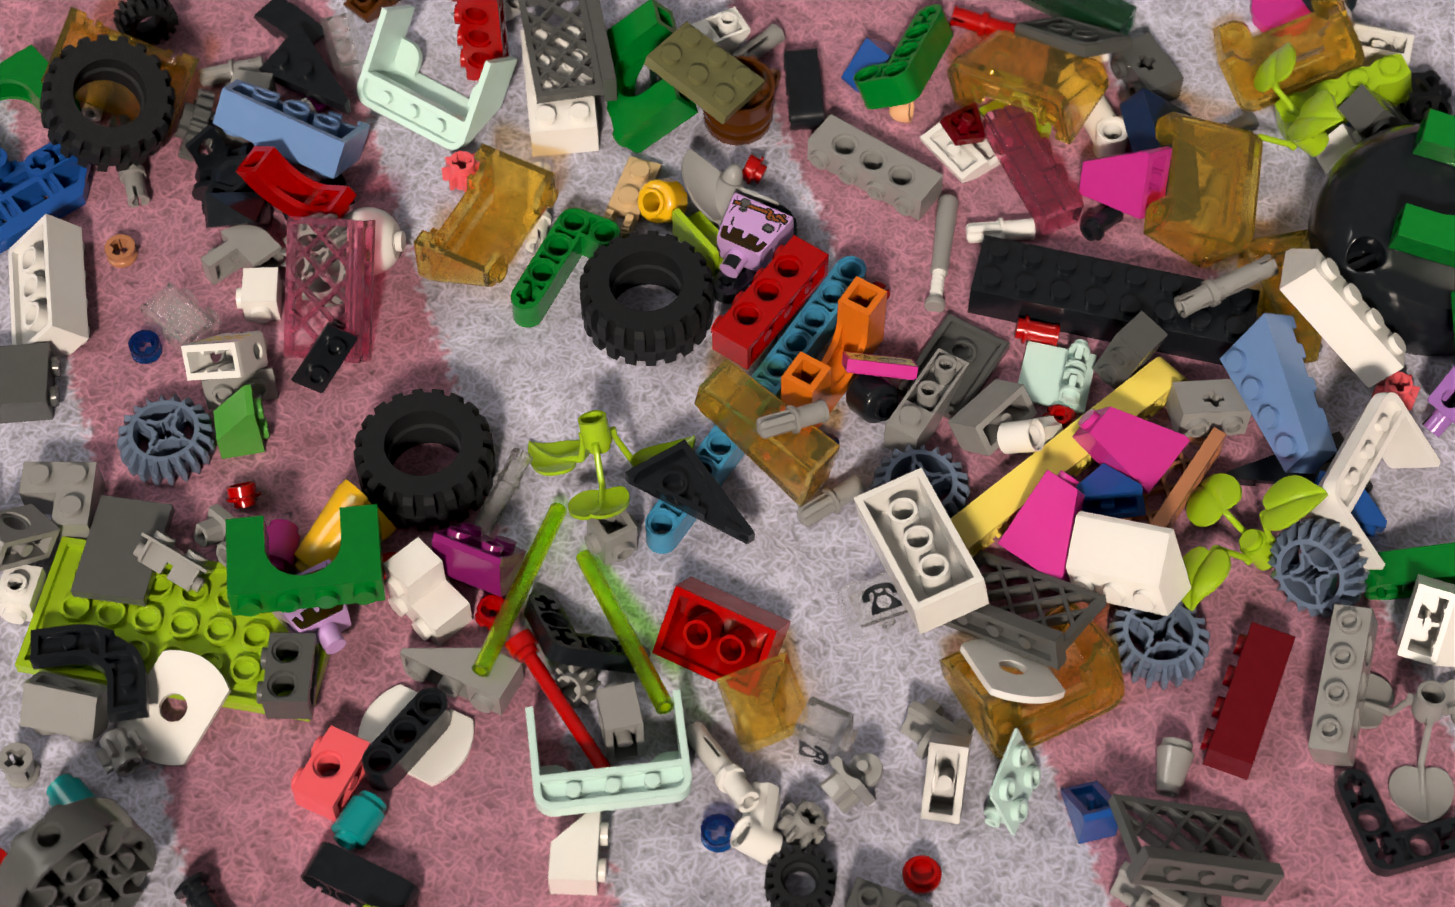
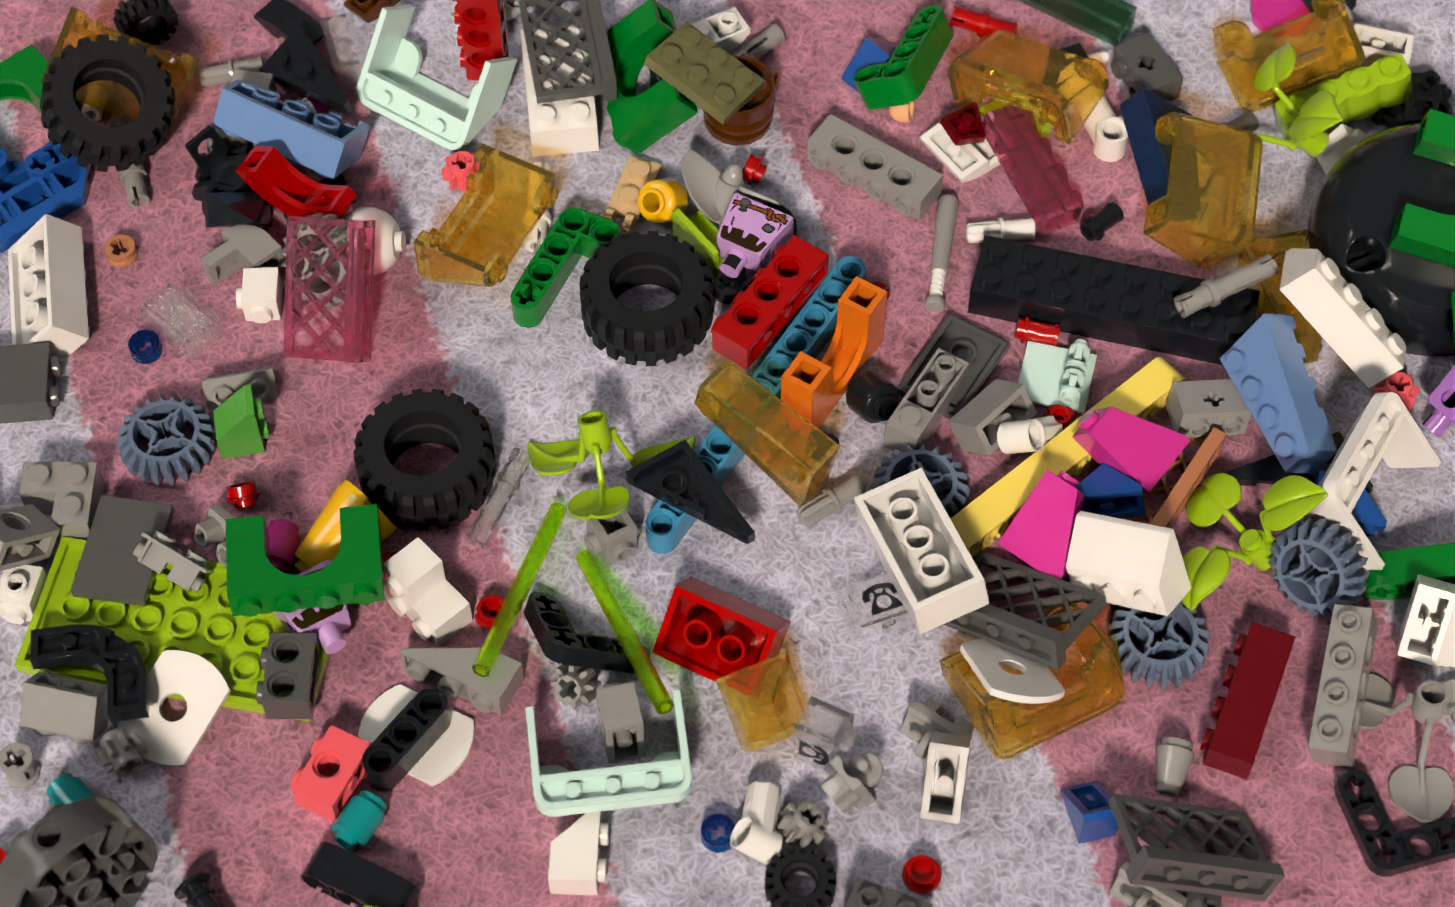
dark grey gear [174,87,216,162] -> none
white torso [181,331,268,381] -> none
black hinge [291,319,358,393] -> none
magenta slope [432,523,527,597] -> none
red piece [504,629,612,769] -> none
white pin [686,722,759,813] -> none
light grey axle [756,399,830,439] -> none
black beam [783,48,824,131] -> none
dark pink tile [842,351,918,380] -> none
light aqua hinge [983,728,1041,836] -> none
dark grey tile [1014,16,1132,58] -> none
dark pink slope [1079,146,1172,219] -> none
dark grey brick [1092,311,1168,389] -> none
dark grey brick [1338,84,1410,138] -> none

